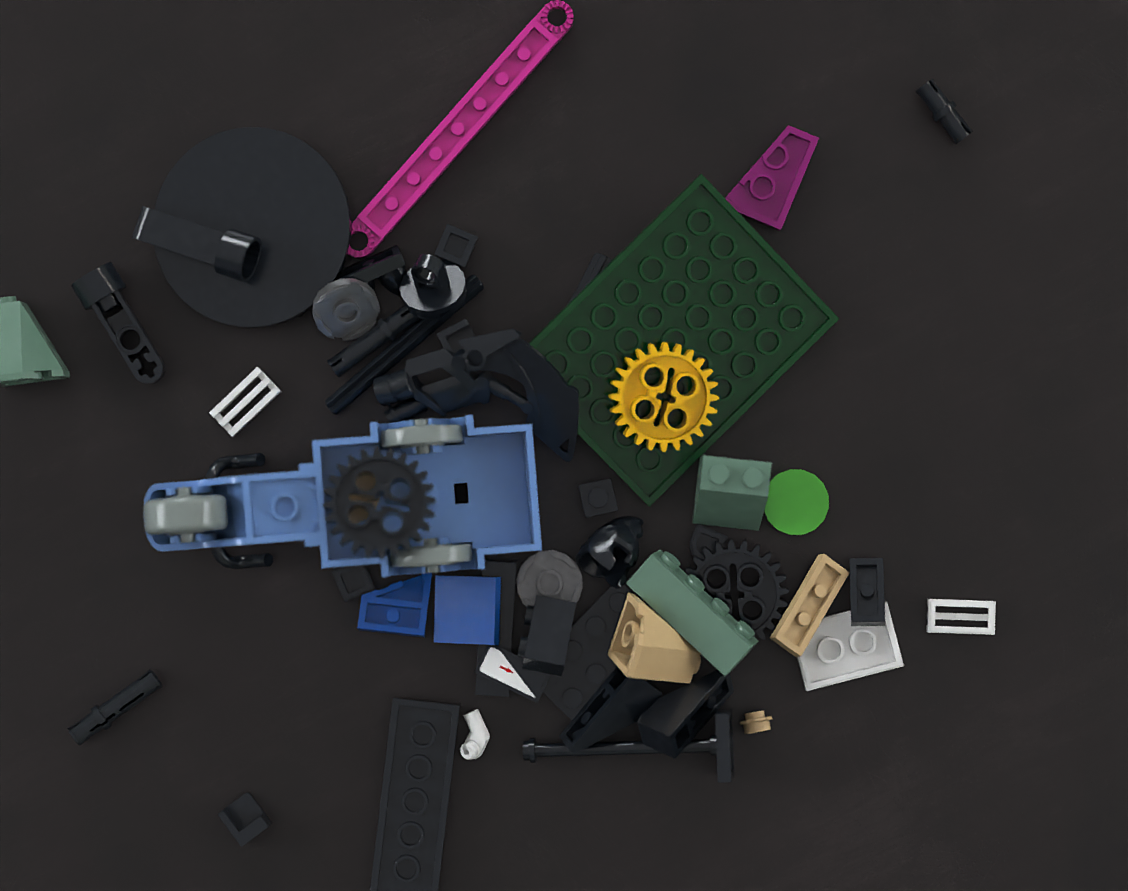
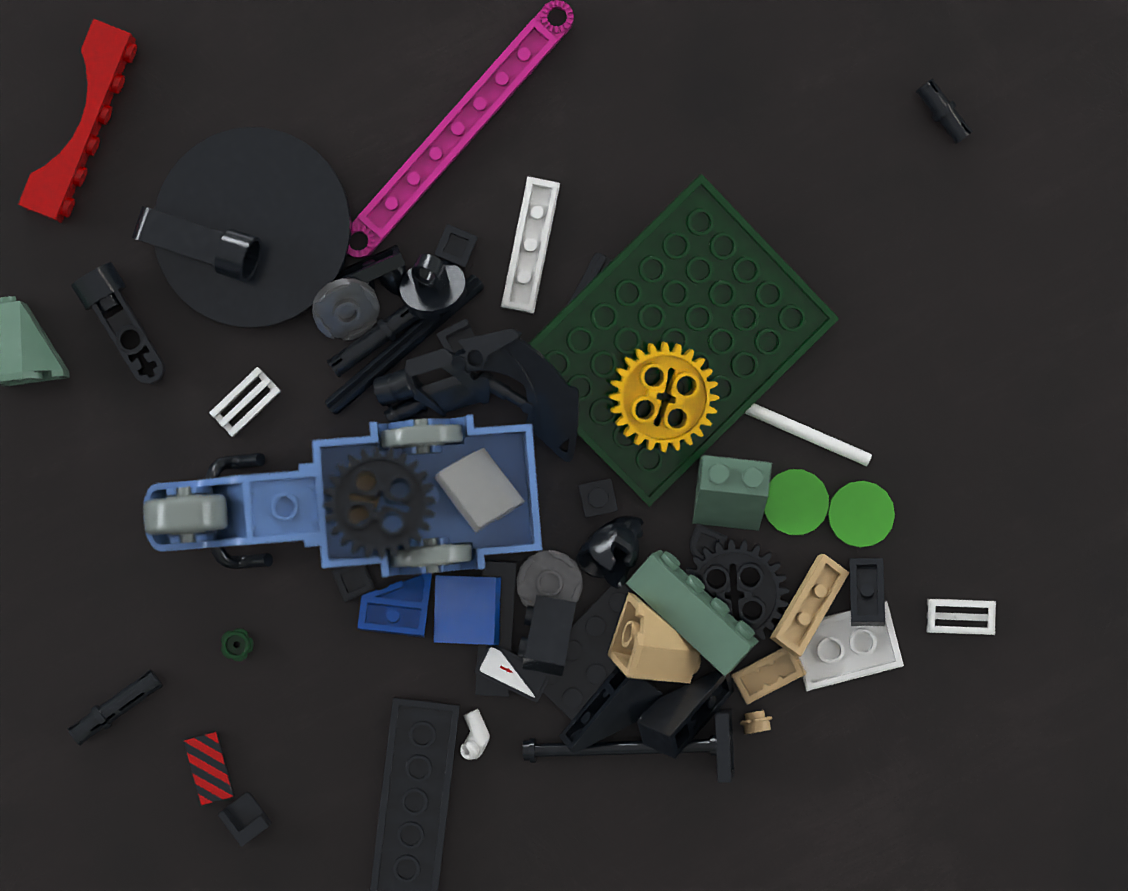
magenta wing [725,125,819,231] -> none
none -> red arch [18,19,137,223]
none -> tile [184,731,235,805]
none -> dark green plate [221,628,254,661]
none -> light grey slope [435,448,525,532]
none -> white tile [501,177,560,314]
none -> tan plate [731,648,807,705]
none -> white bar [744,403,872,467]
none -> bright green tile [828,481,895,547]

